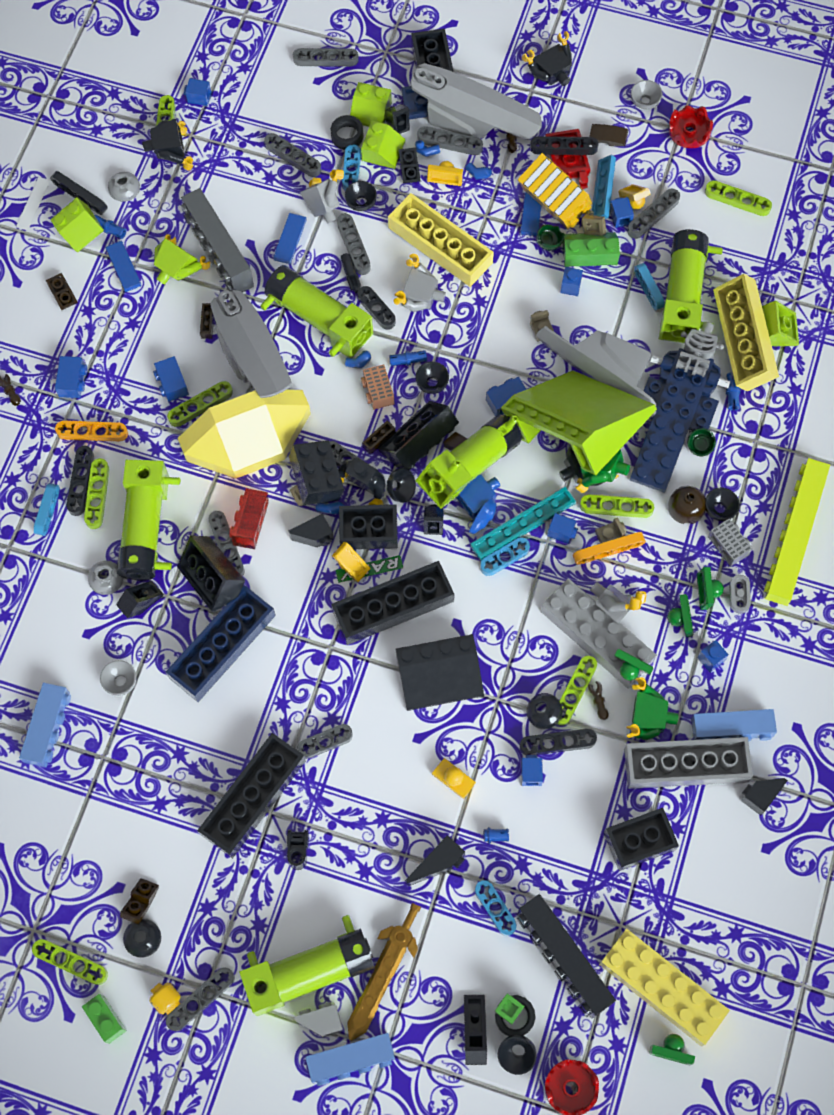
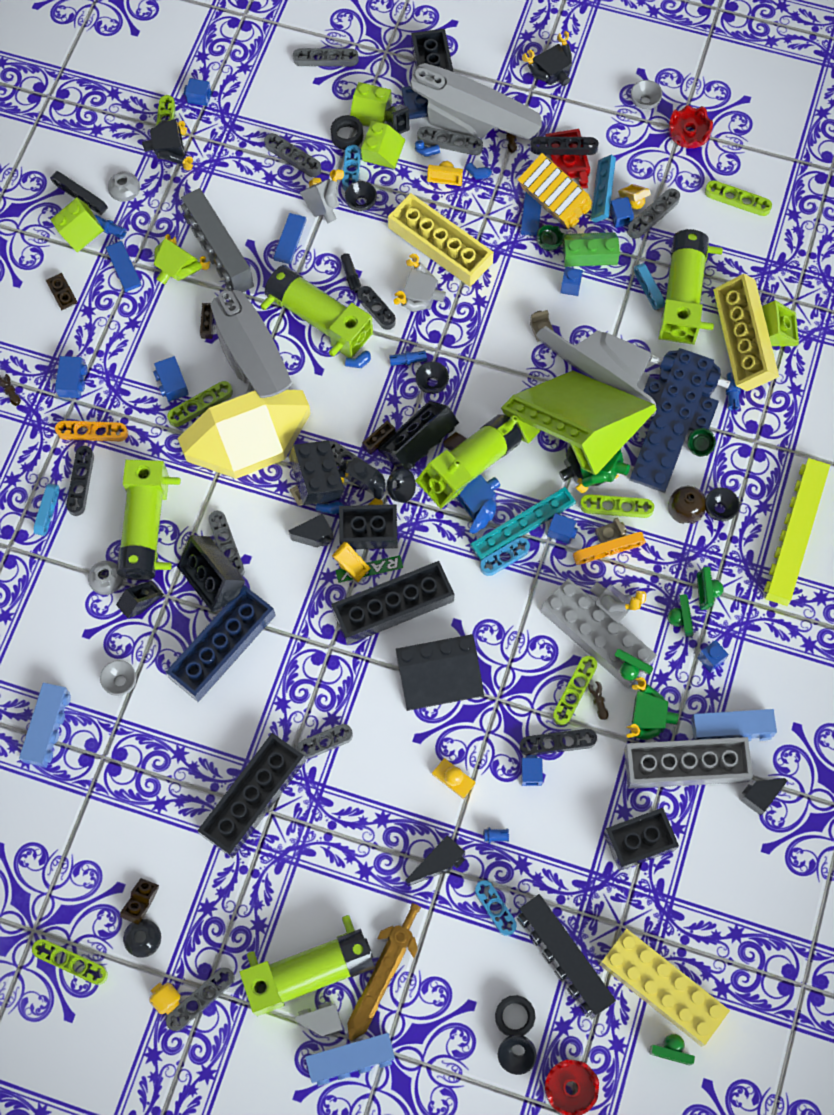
white sticker [16,177,50,230] -> none
bright green brick [81,994,127,1044] -> none
lime beam [84,458,109,529] -> none
clear red brick [229,488,269,549] -> none
black piece [287,829,309,870] -> none
dark grey beam [337,213,371,275] -> none
nougat brick [361,364,394,410] -> none
black slope [399,147,421,184] -> none
black slope [424,504,444,535] -> none
black slope [464,995,487,1065] -> none
blue brick [486,377,526,416] -> none
bright green plate [494,993,525,1025] -> none
black piece [526,693,563,729] -> none
dark tan bracket [581,210,606,236] -> none
dark brown slope [589,124,629,146] -> none
light grey torso [676,322,724,377] -> none
light grey brick [708,518,752,567] -> none
light grey plate [729,575,751,614] -> none

